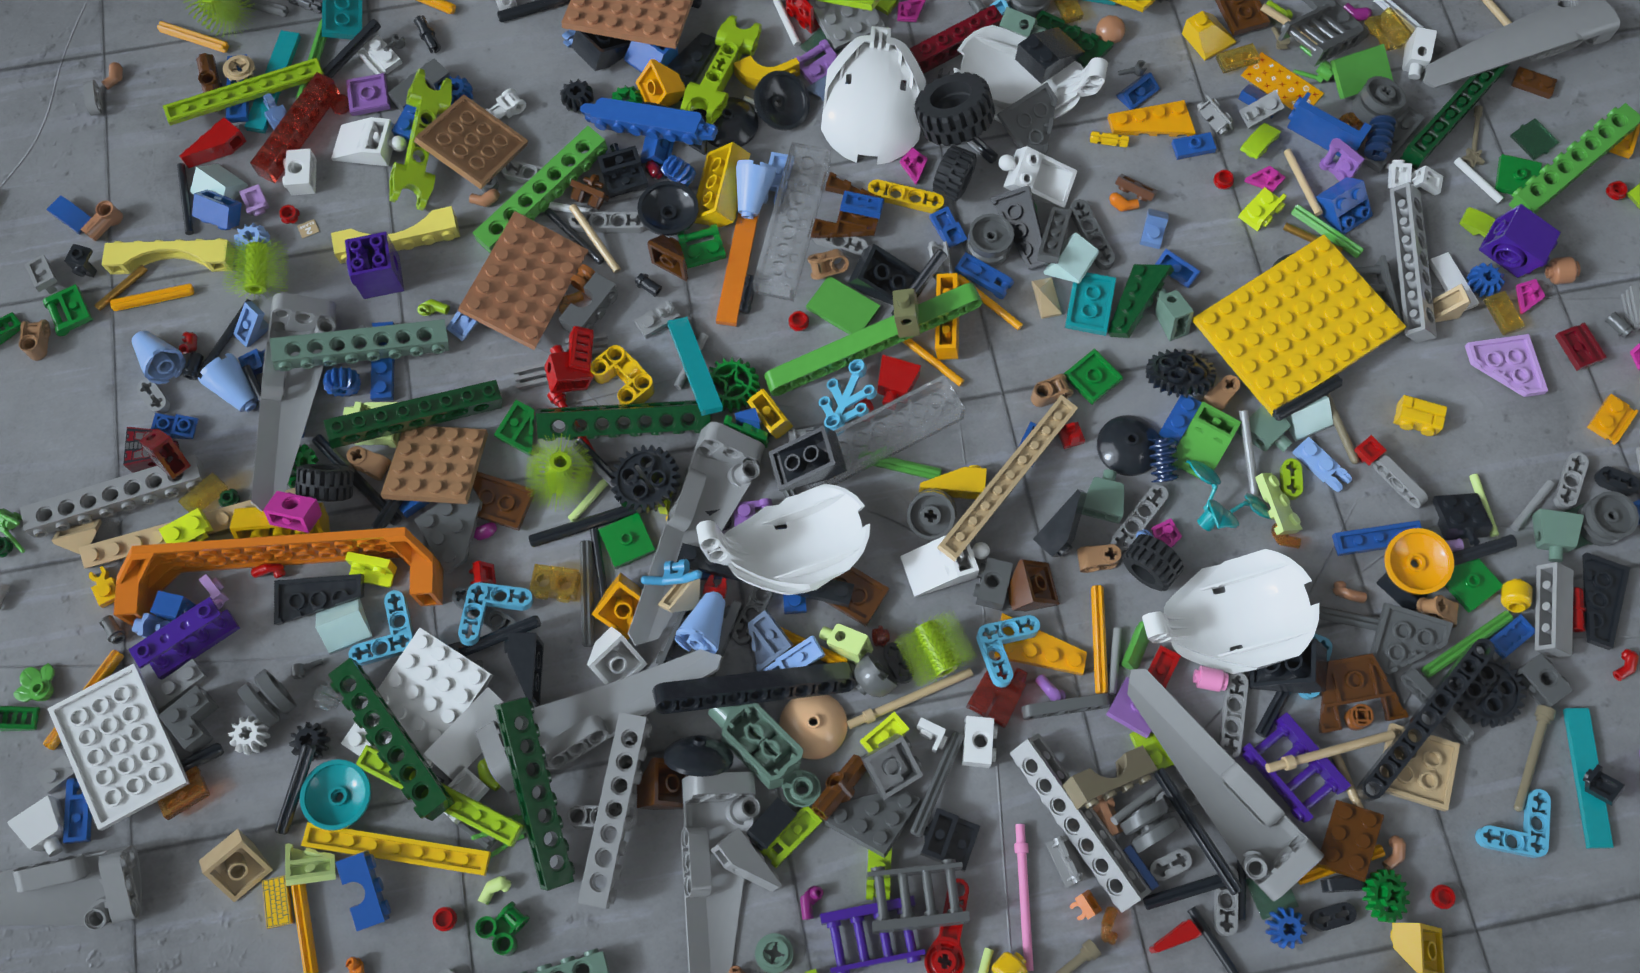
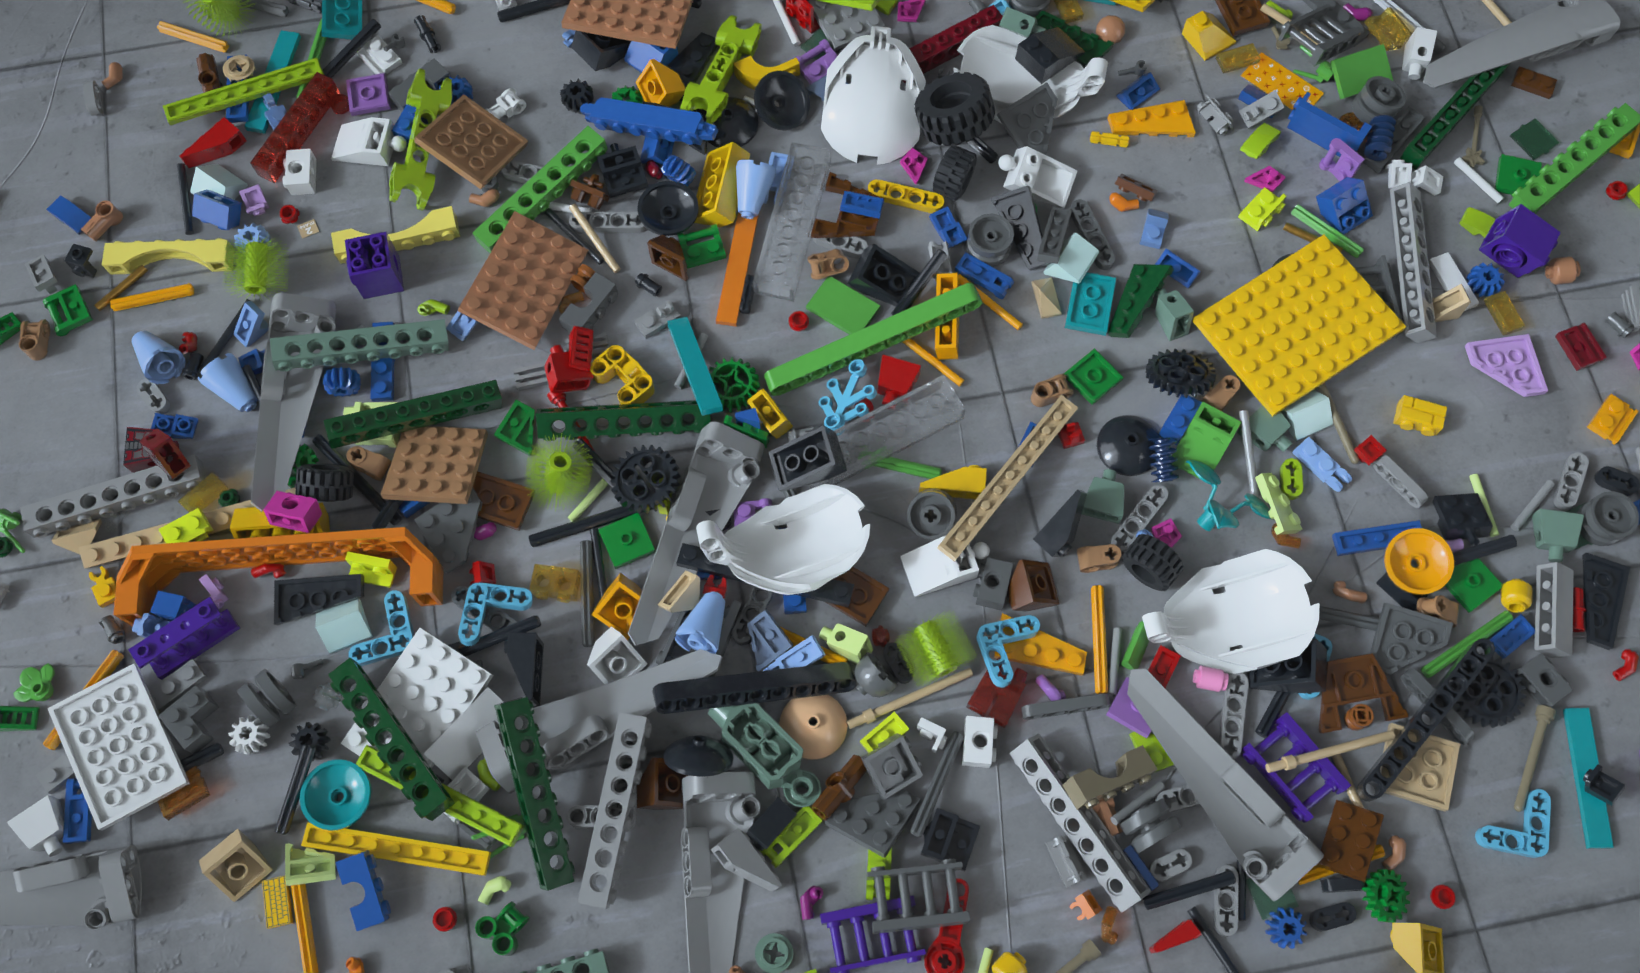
dark azure piece [641,559,702,586] -> none
olive torso [893,288,920,338] -> none
bright pink bar [1014,824,1034,971] -> none
black axle [1154,768,1243,895] -> none
blue plate [1171,132,1217,160] -> none
red plate [1213,170,1234,190] -> none
black axle [1272,375,1343,421] -> none
tan bar [1284,149,1323,216] -> none
dark pink piece [1516,279,1545,314] -> none

